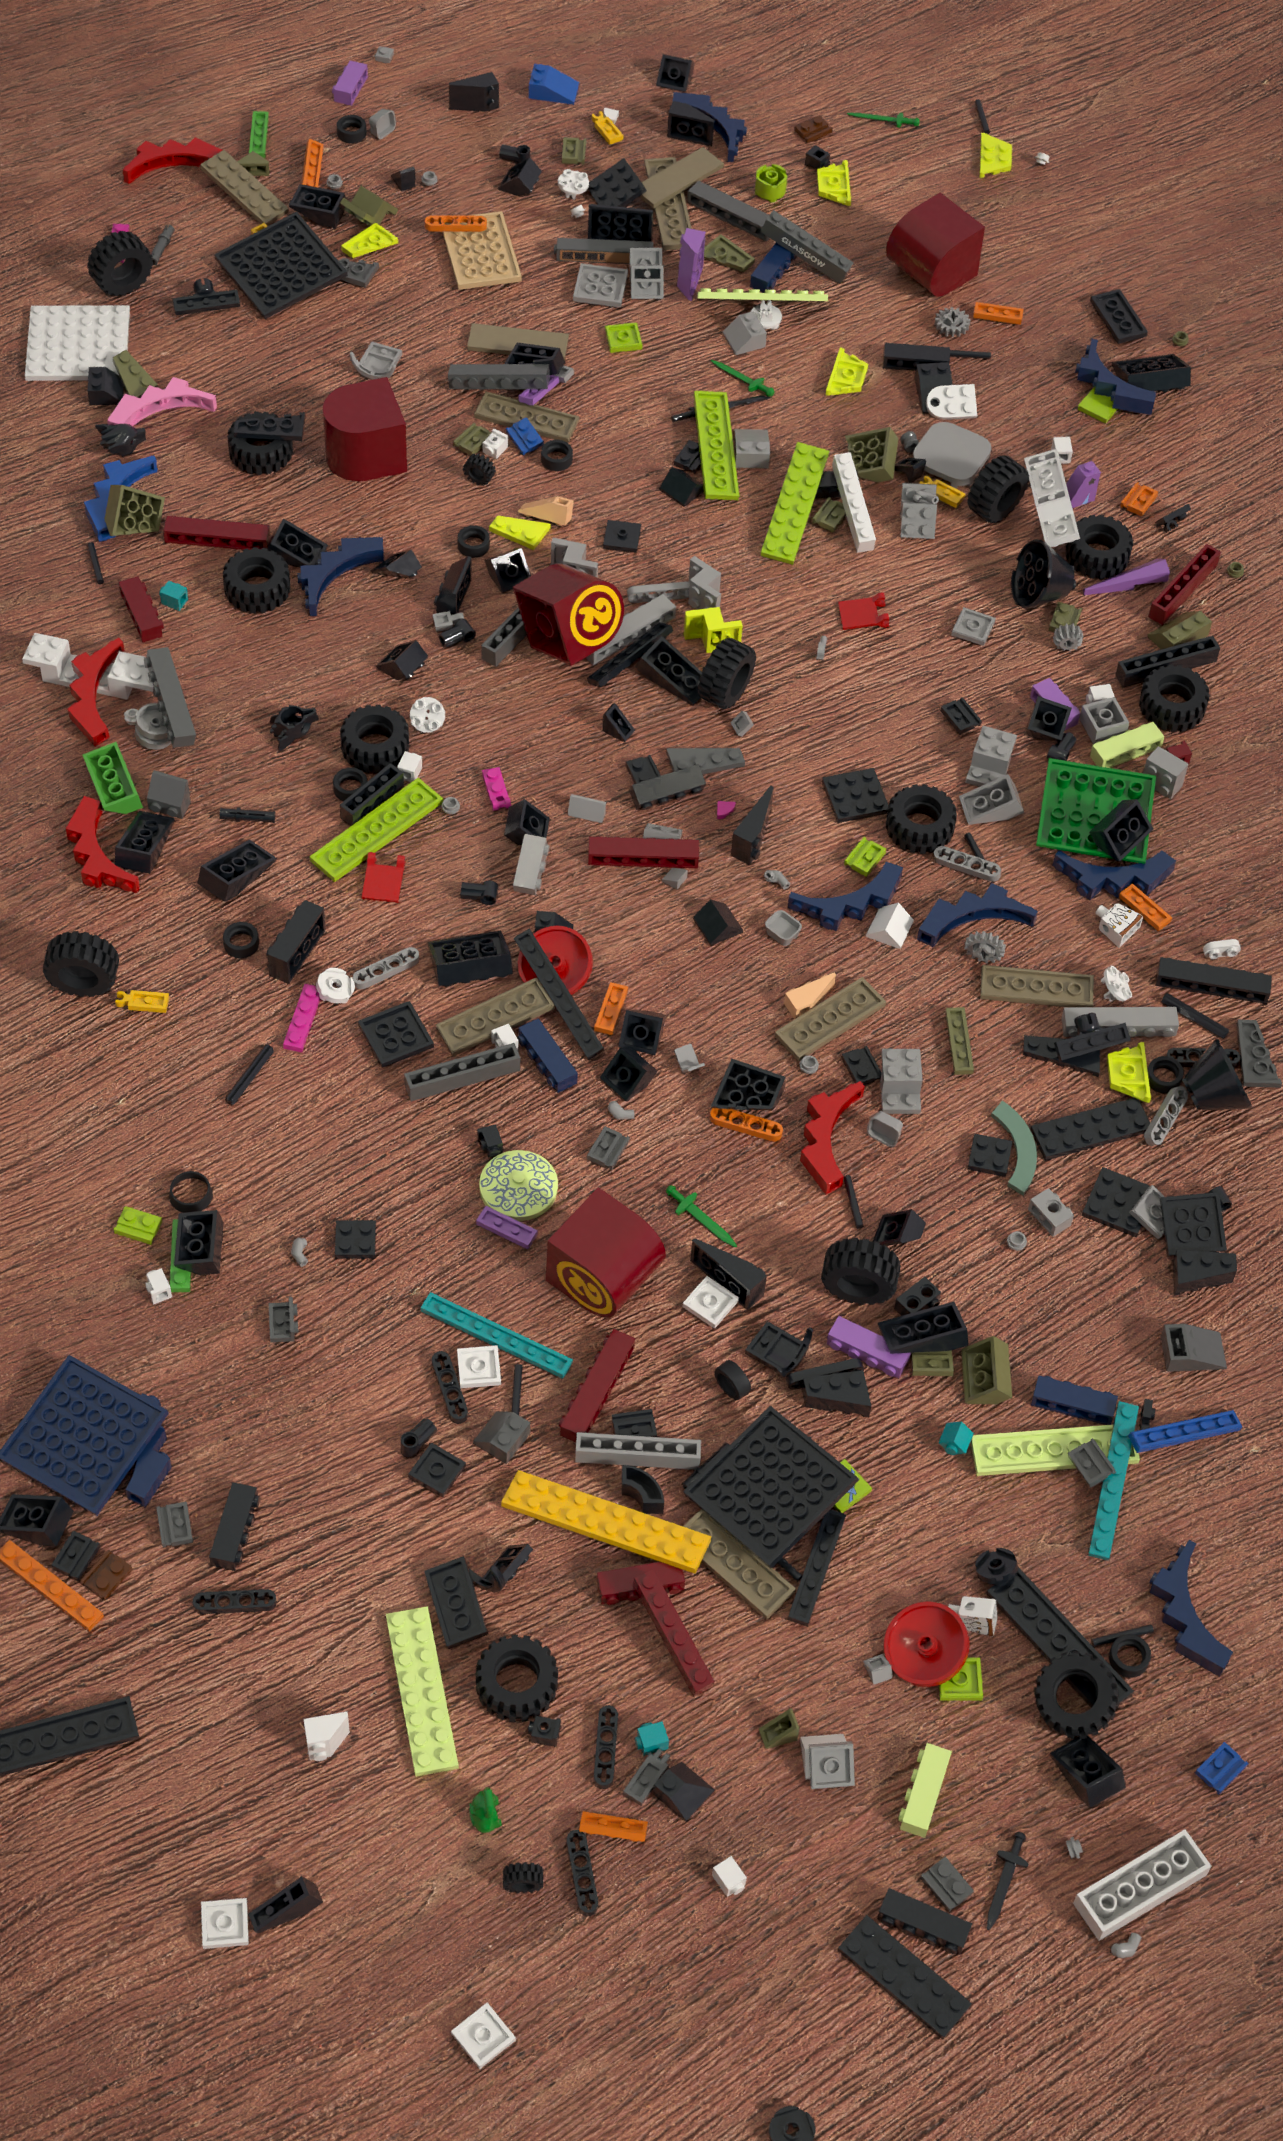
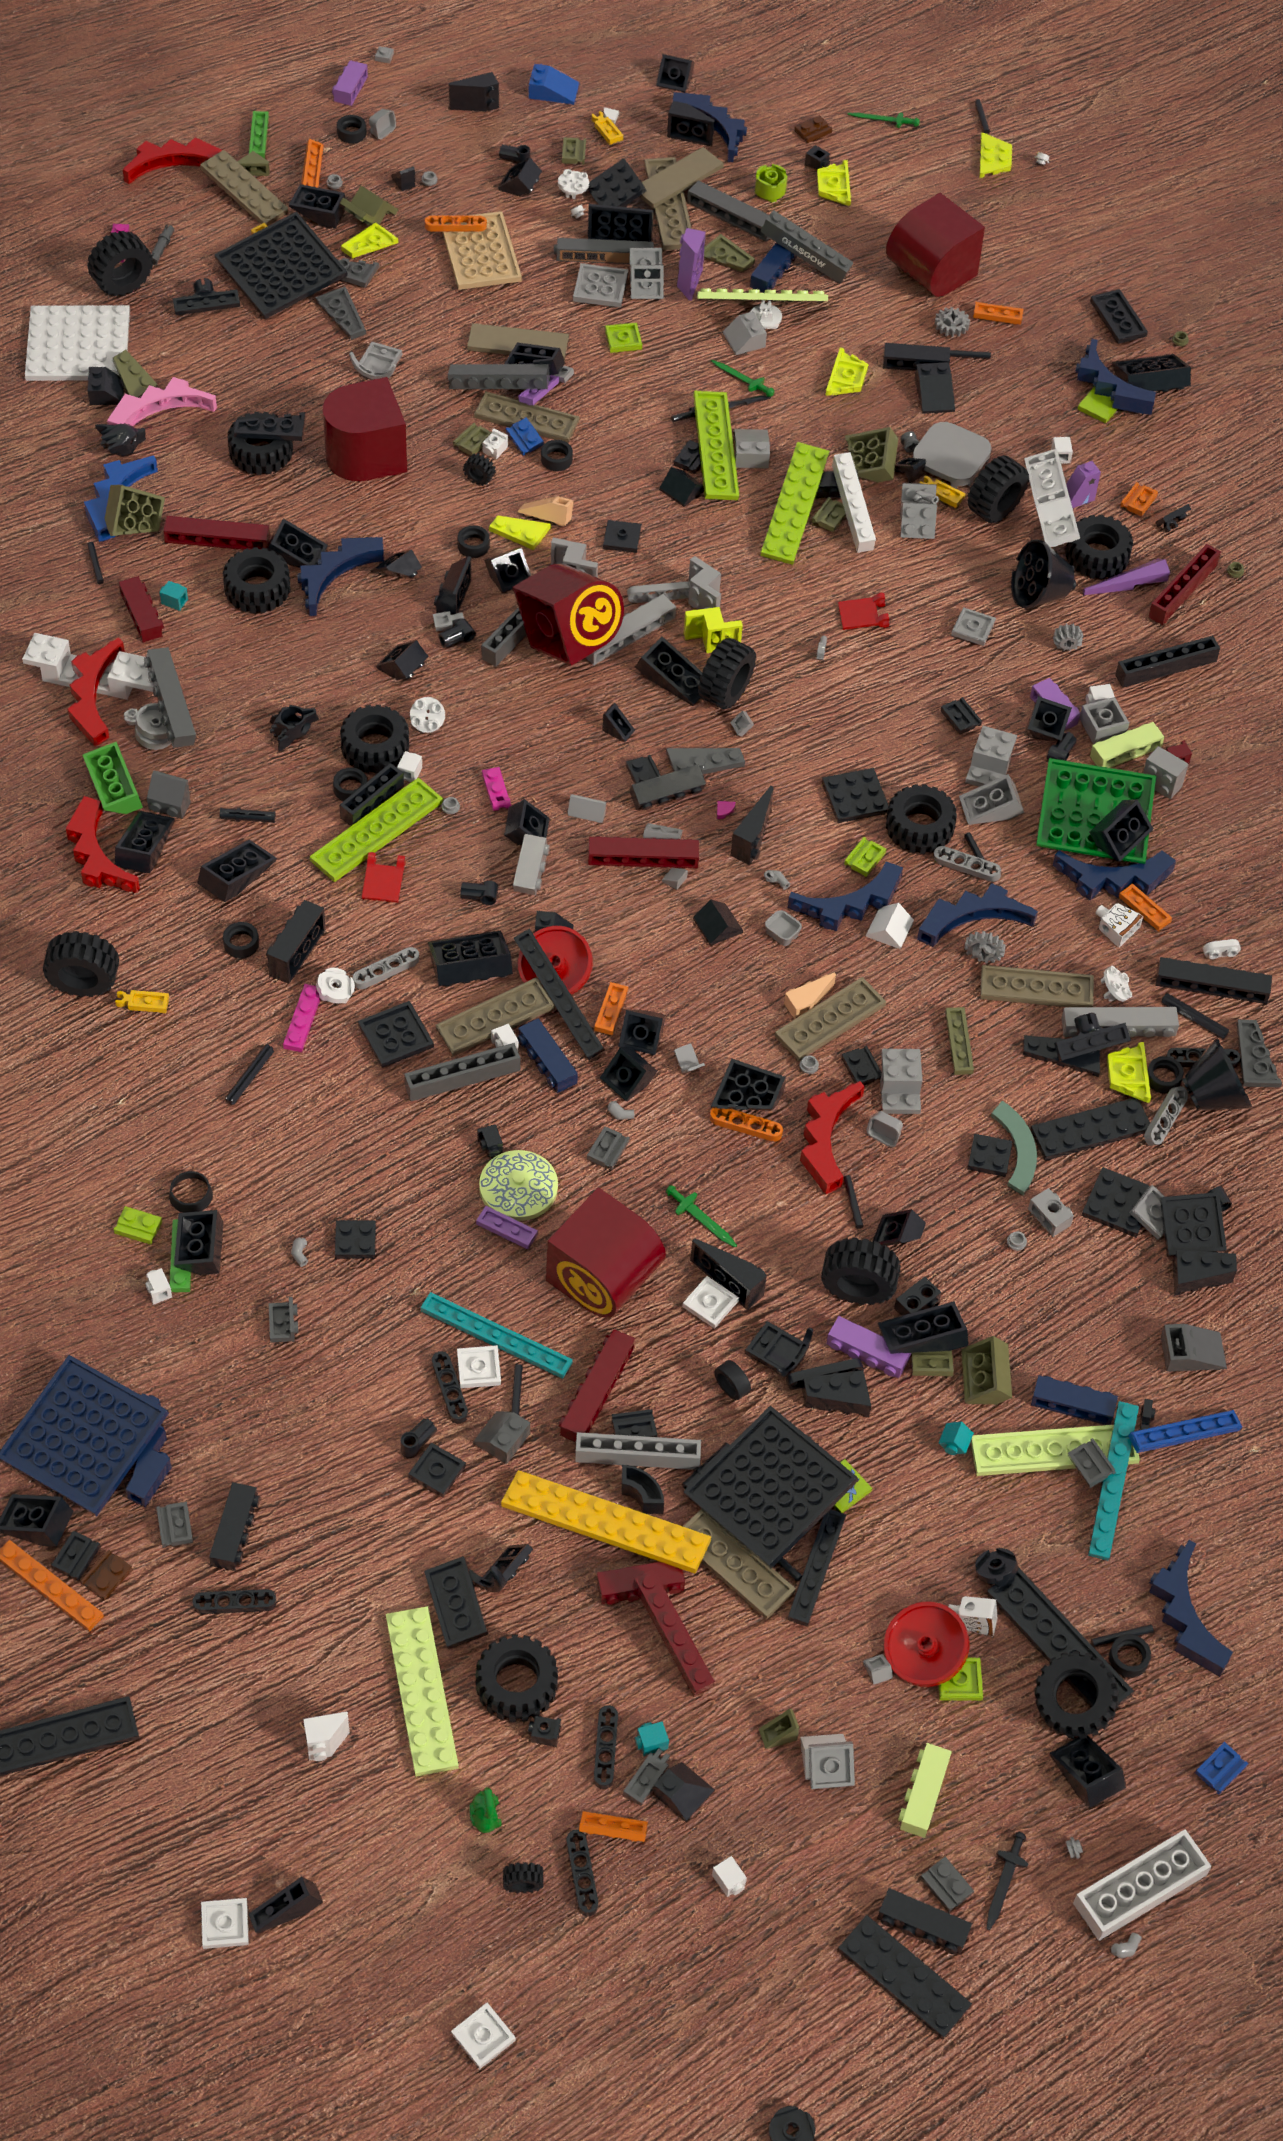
black plate [587,622,673,687] -> none
white plate [926,384,977,420] -> none
olive plate [1049,602,1082,632] -> none
black tyre [1139,665,1210,732] -> none
olive slope [1147,611,1212,650] -> none
none -> dark grey wing [315,286,367,340]

